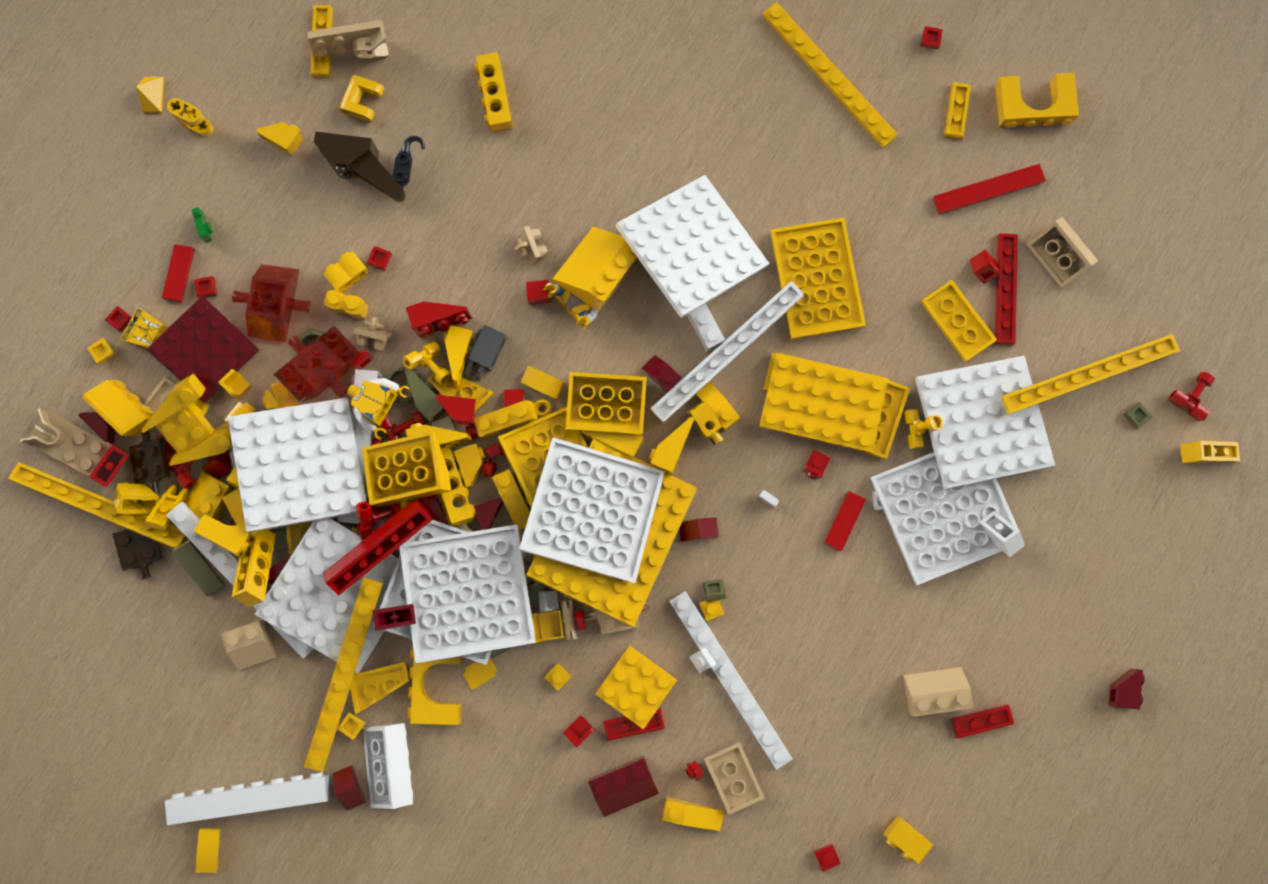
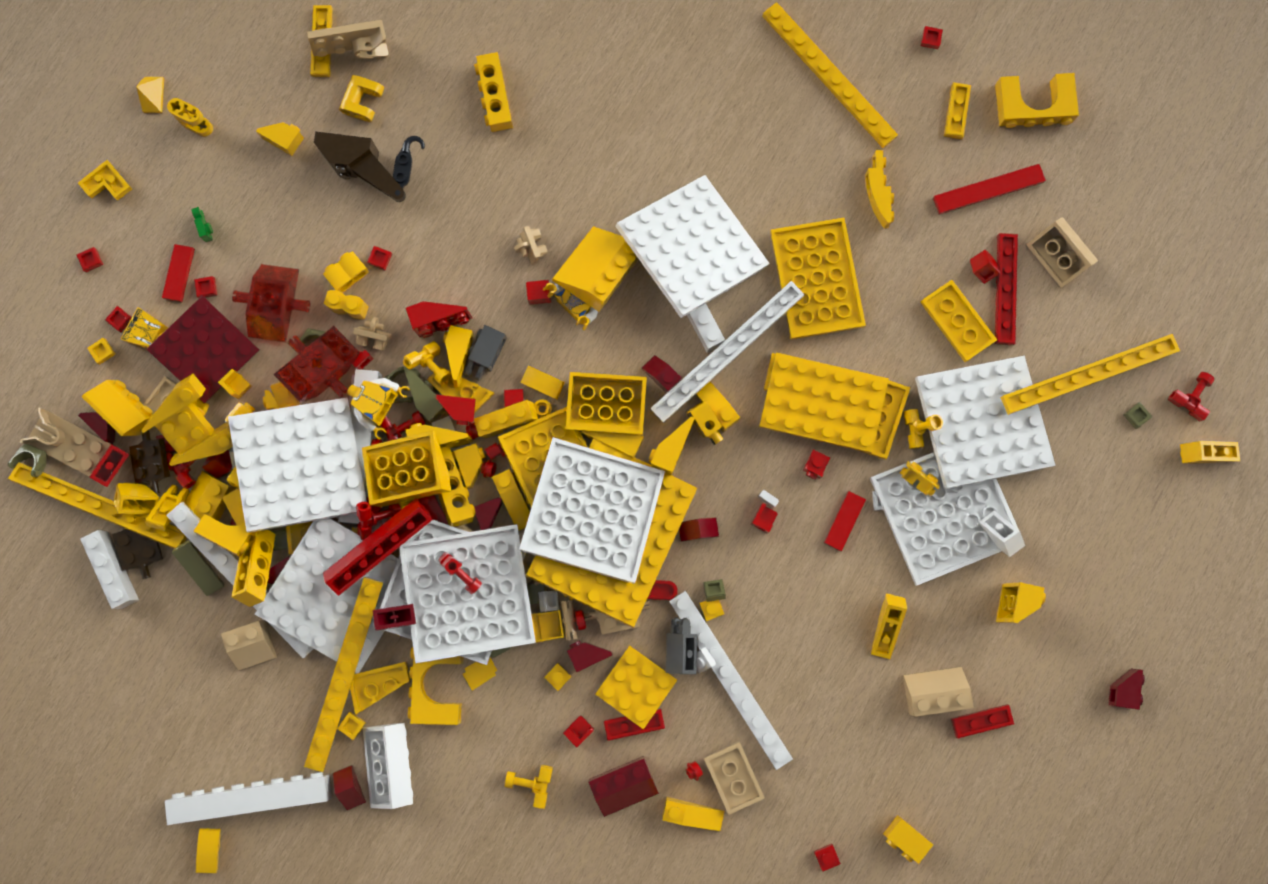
none -> olive helmet [8,444,47,477]
none -> red tile [76,247,103,273]
none -> yellow plate [78,160,132,200]
none -> white brick [80,530,139,609]
none -> red bar [438,552,482,594]
none -> yellow bar [504,765,553,809]
none -> dark red slope [567,640,613,672]
none -> red tile [647,580,677,600]
none -> dark grey hinge [666,617,697,674]
none -> red panel [751,503,778,534]
none -> yellow slope [865,150,894,228]
none -> yellow slope [871,593,907,659]
none -> yellow hinge [899,461,939,496]
none -> yellow slope [996,582,1046,623]

